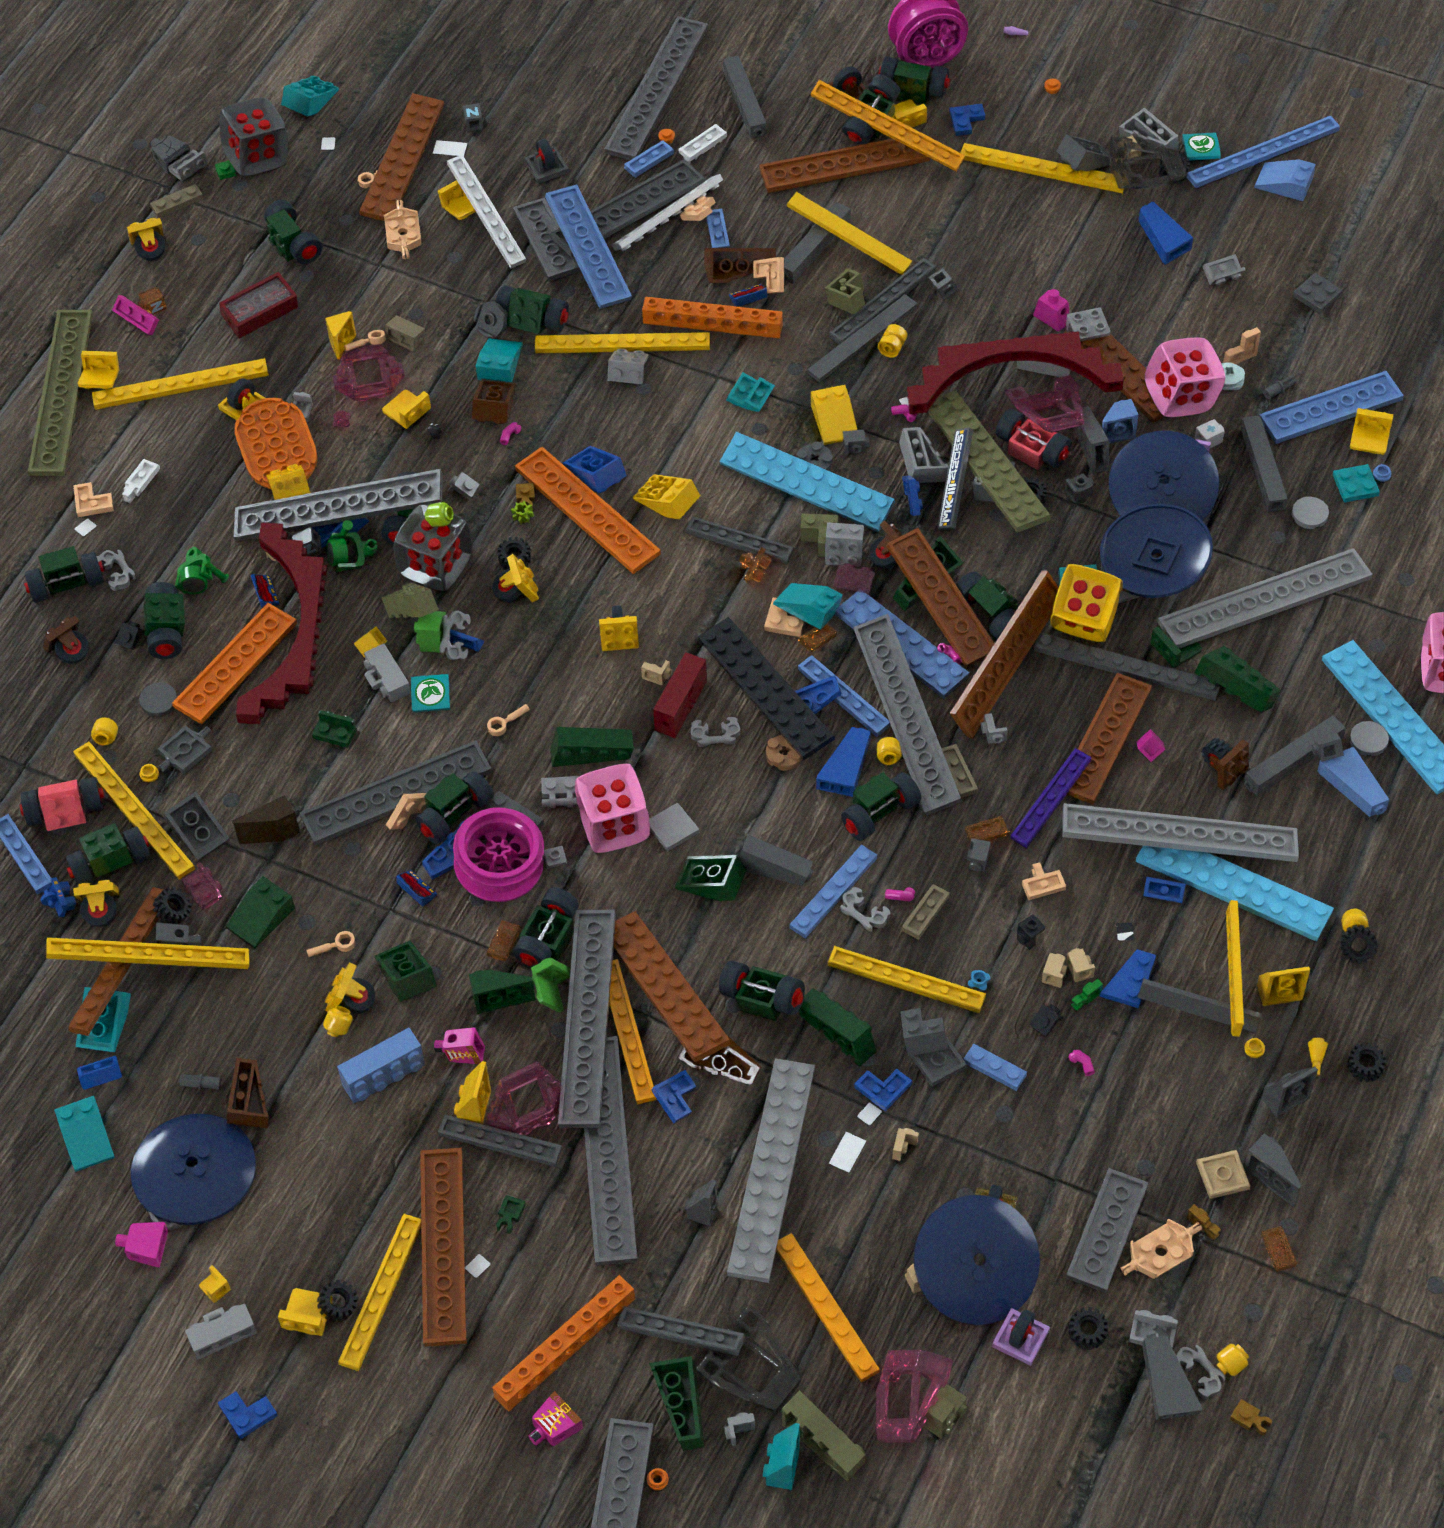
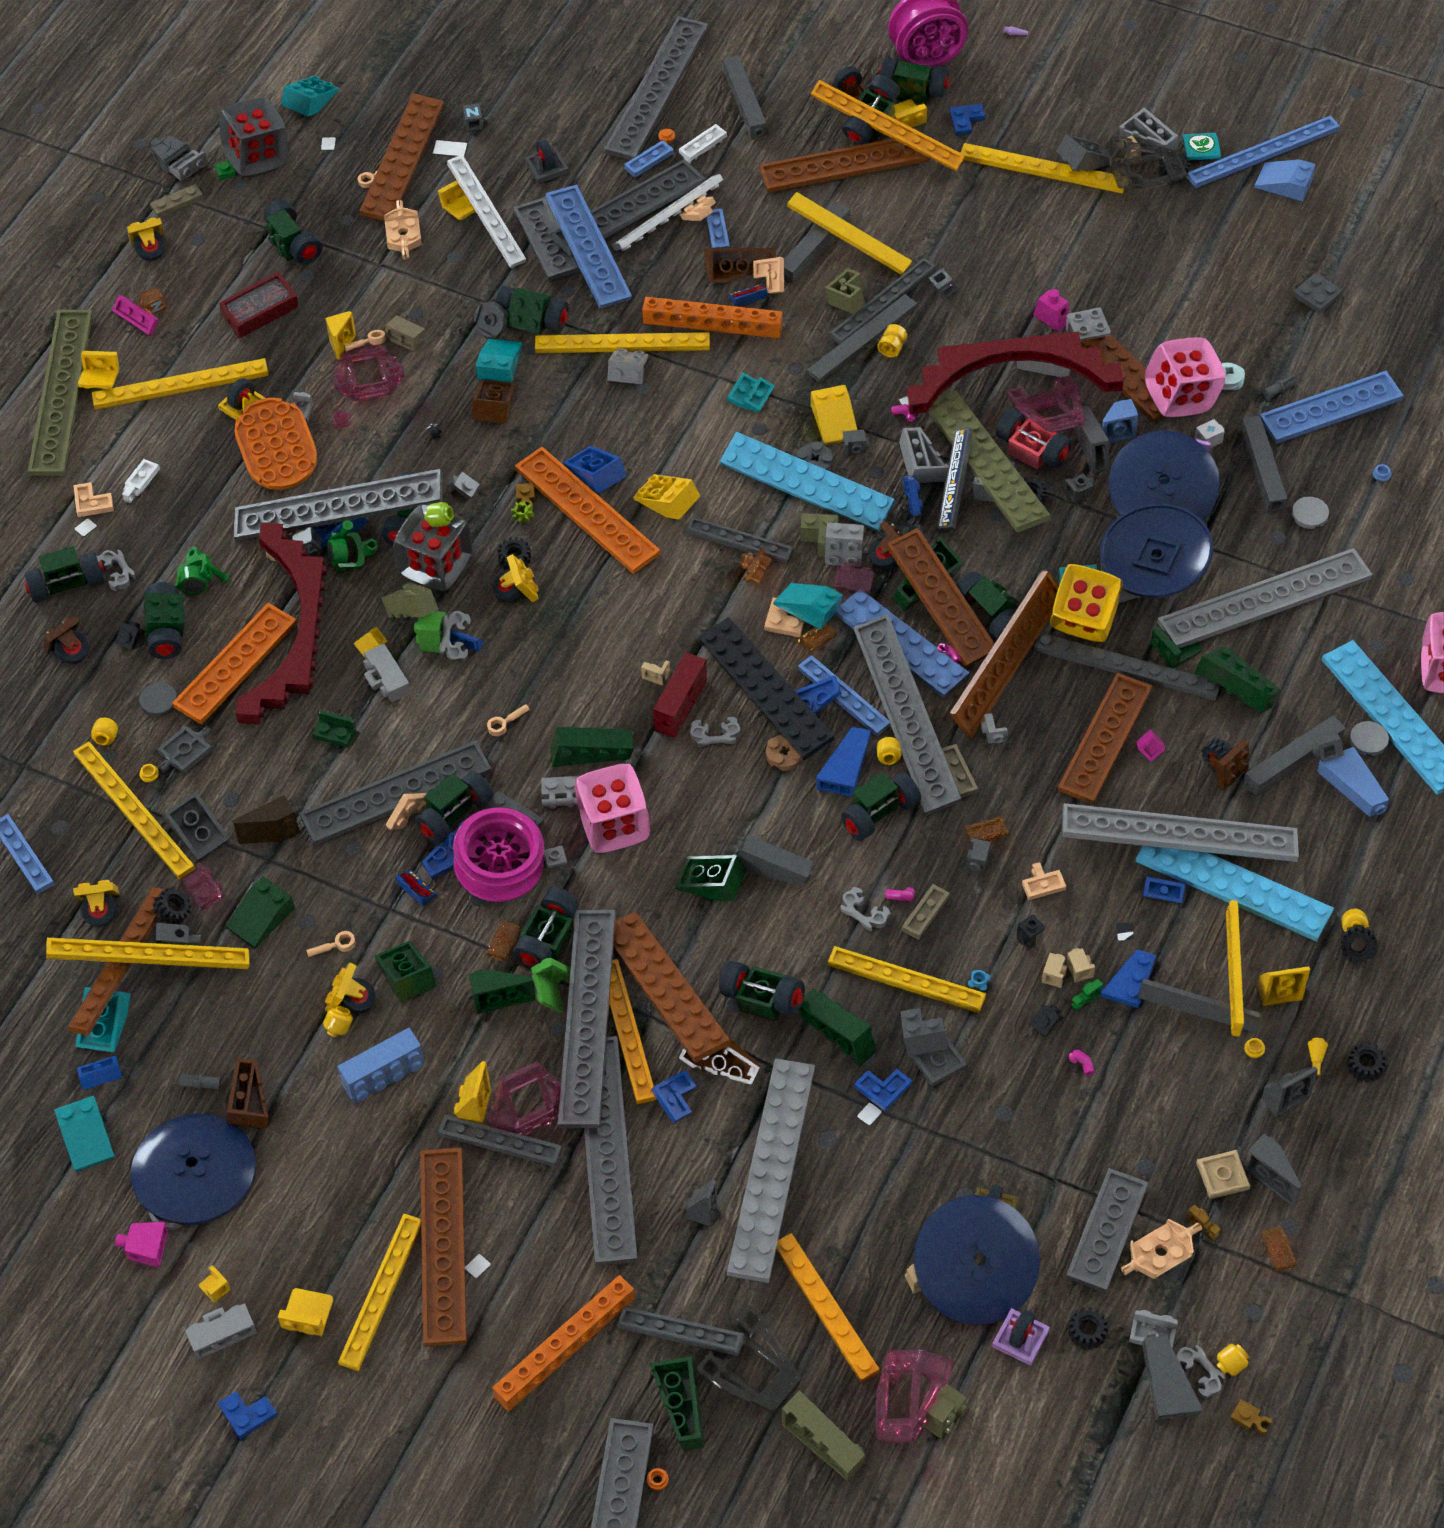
brick [20,777,105,831] -> none
blue hips [40,877,76,917] -> none
brick [66,823,151,886] -> none
slope [250,574,280,608] -> none
yellow bracket [266,464,310,500] -> none
black tyre [317,1280,358,1322] -> none
yellow bracket [382,390,431,429] -> none
slope [411,674,450,712] -> none
dark pink torso [434,1028,485,1064] -> none
dark green plate [496,1195,526,1234] -> none
dark pink arm [500,422,521,445] -> none
torso [528,1391,583,1446] -> none
yellow plate [599,605,639,651] -> none
light grey tile [649,803,700,852] -> none
light grey bracket [724,1412,755,1446] -> none
teal slope [762,1423,800,1490] -> none
medium blue plate [790,845,877,939] -> none
white sticker [829,1132,866,1172] -> none
tan bracket [892,1128,919,1161] -> none
medium blue plate [963,1044,1027,1091] -> none
dark purple tile [1010,748,1091,848] -> none
orange plate [1044,79,1061,94] -> none
blue slope [1139,202,1193,265] -> none
light grey bracket [1203,254,1245,285] -> none
light nougat plate [1223,327,1261,364] -> none
teal plate [1333,464,1380,503] -> none
yellow bracket [1350,408,1394,455] -> none

